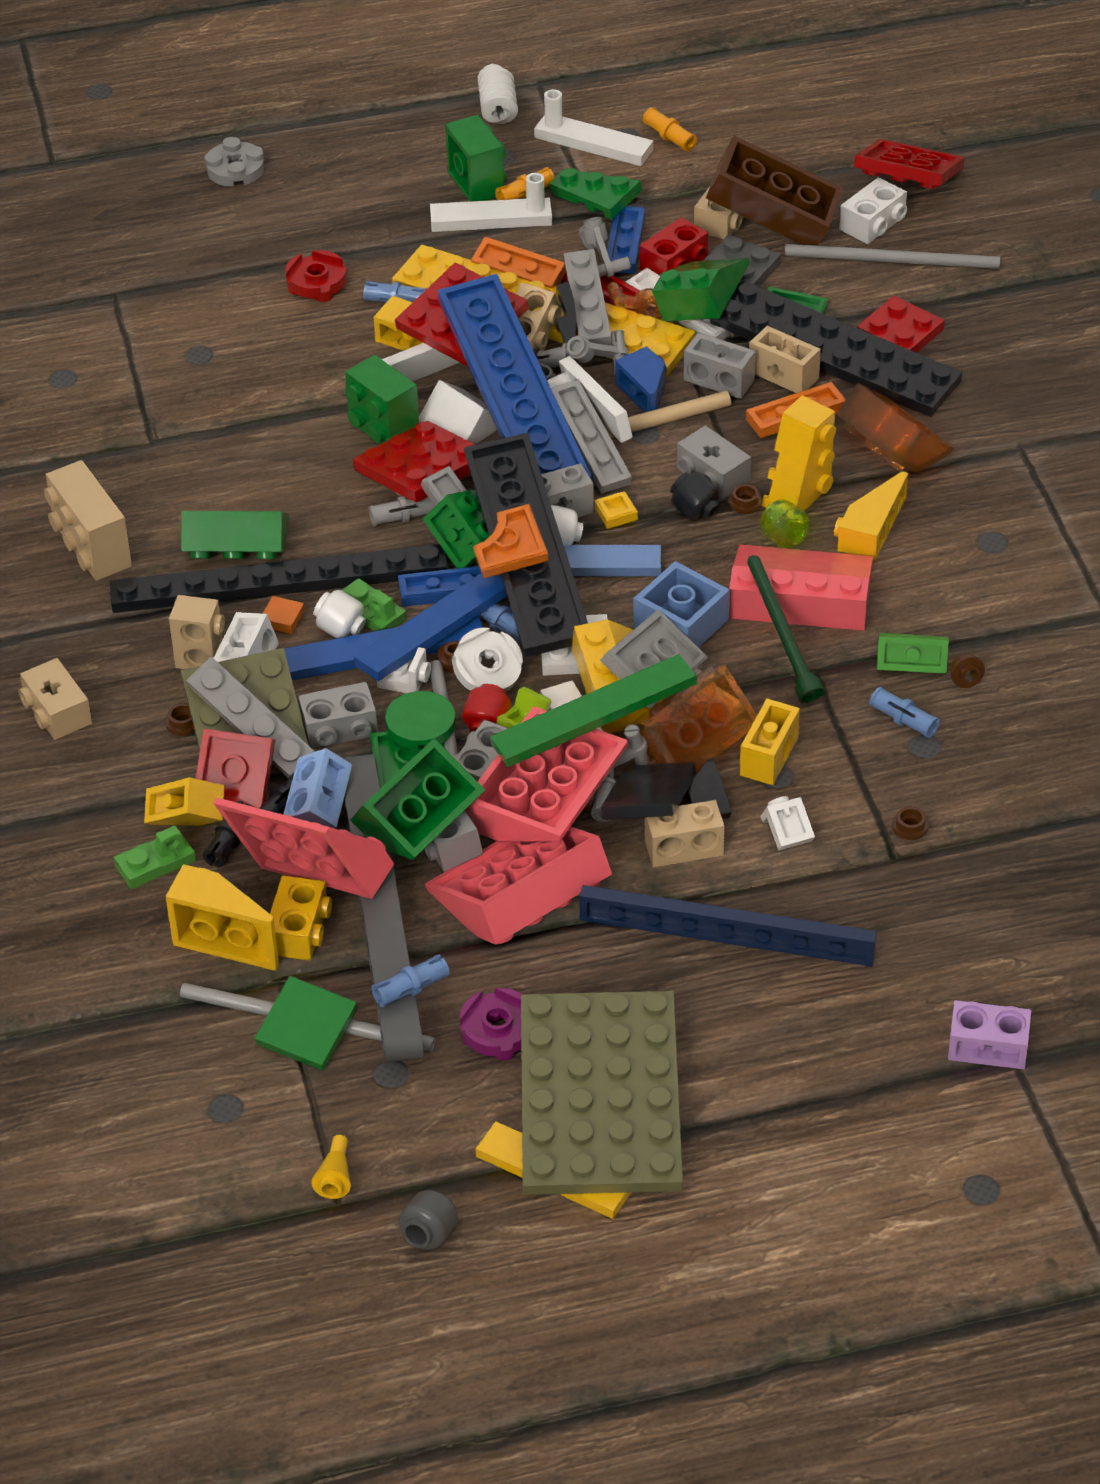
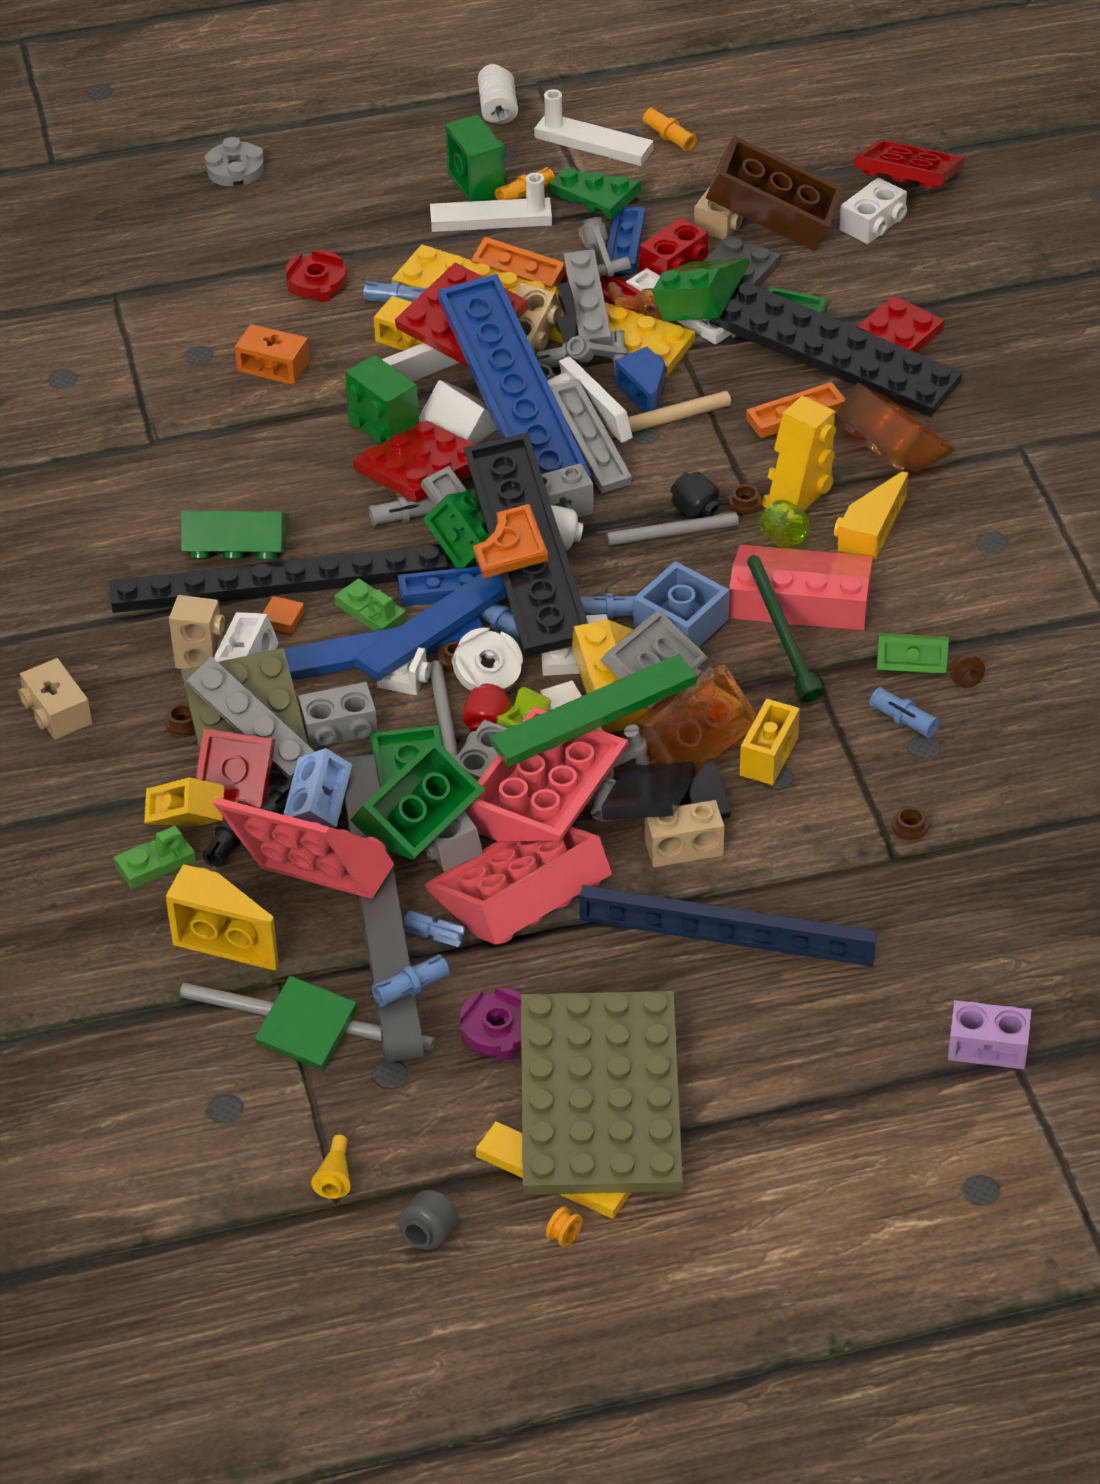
tan brick [44,460,132,581] -> none
yellow brick [270,875,332,961] -> none
white head [313,589,366,638] -> none
green tile [385,691,456,749] -> none
medium blue tile [564,545,661,576] -> none
yellow tile [594,491,638,529] -> none
light grey brick [677,425,751,499] -> none
light grey brick [684,333,756,399] -> none
tan brick [749,326,821,393] -> none
white bracket [760,796,815,851] -> none
light grey piece [785,244,1000,269] -> none
none -> orange brick [235,324,310,385]
none -> medium blue piece [403,911,466,947]
none -> light orange bush [546,1206,583,1248]
none -> medium blue pin [580,593,635,620]
none -> light grey bar [606,512,739,546]

